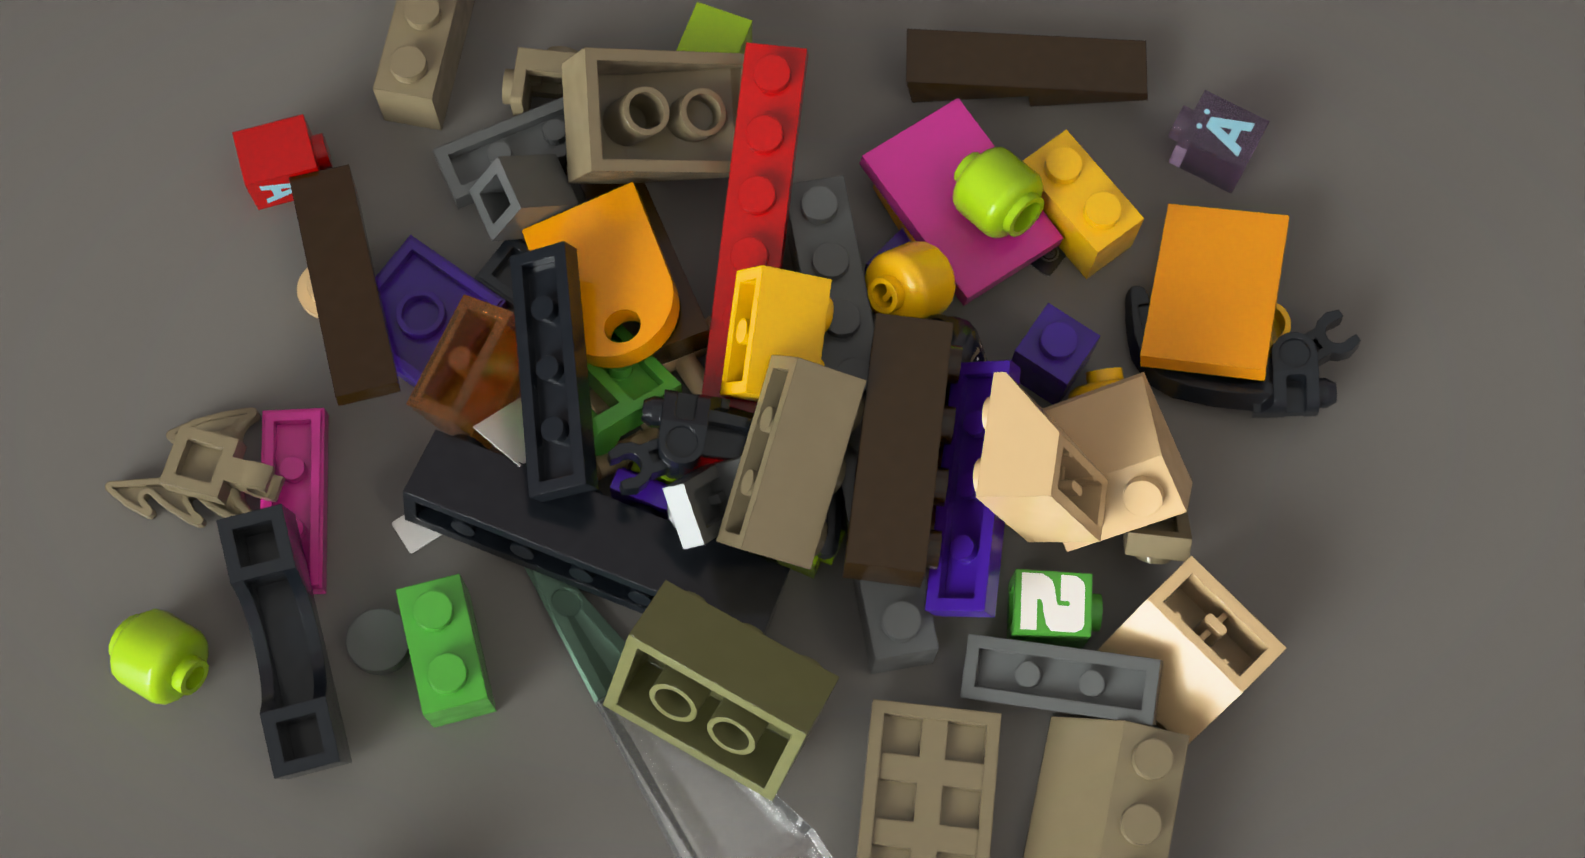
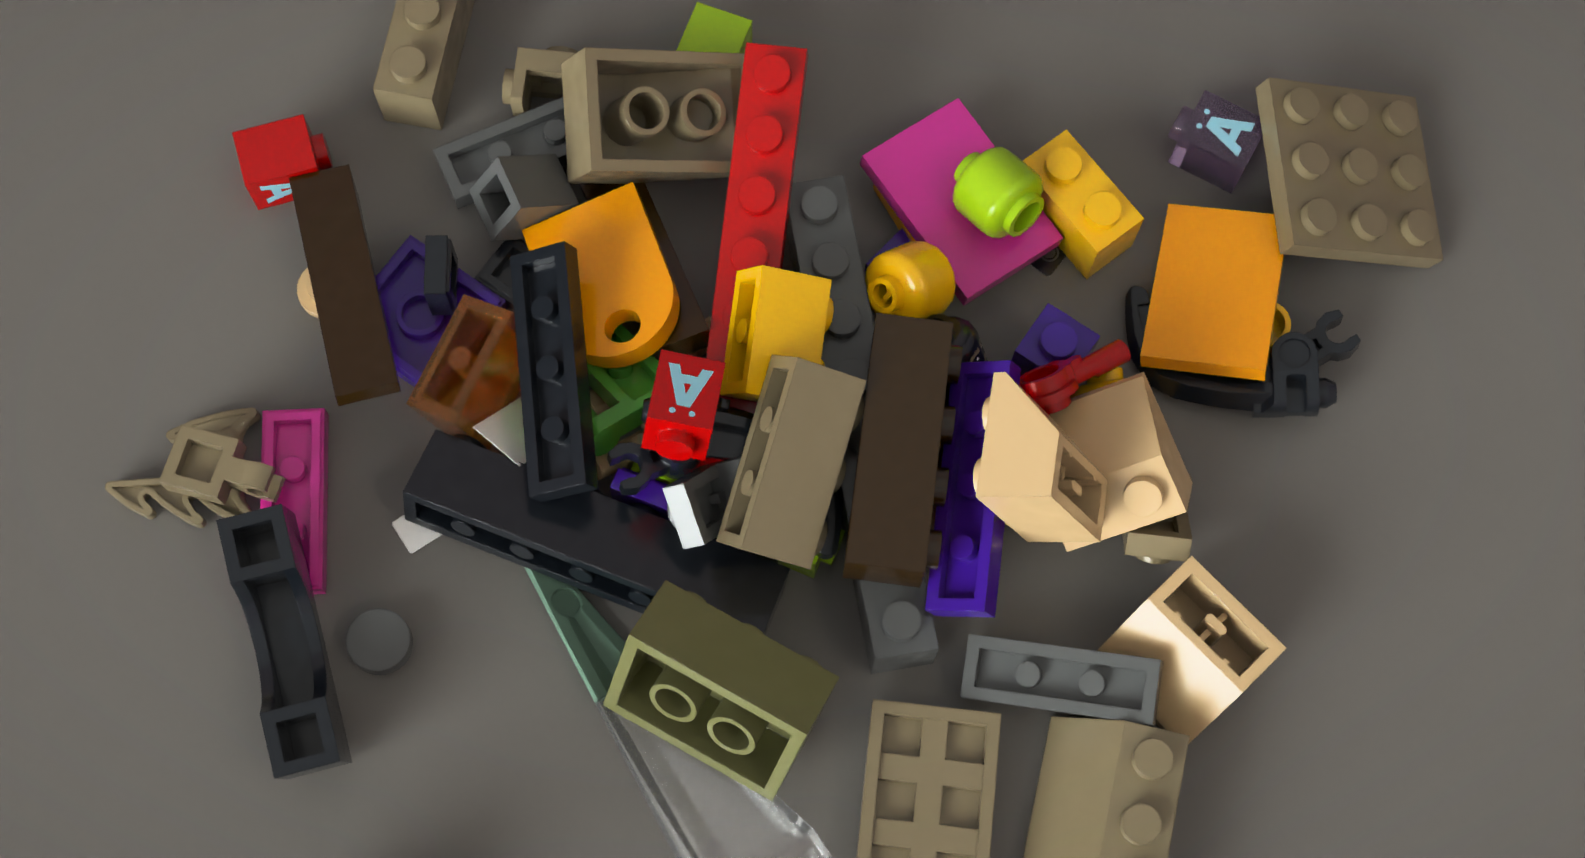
lime head [109,609,209,705] -> none
bright green brick [396,574,497,728] -> none
dark brown slope [906,29,1148,107] -> none
brick [1006,569,1103,649] -> none
none -> black tile [423,235,458,316]
none -> red brick [641,349,726,461]
none -> red plate [1019,339,1131,415]
none -> dark tan plate [1255,77,1444,269]

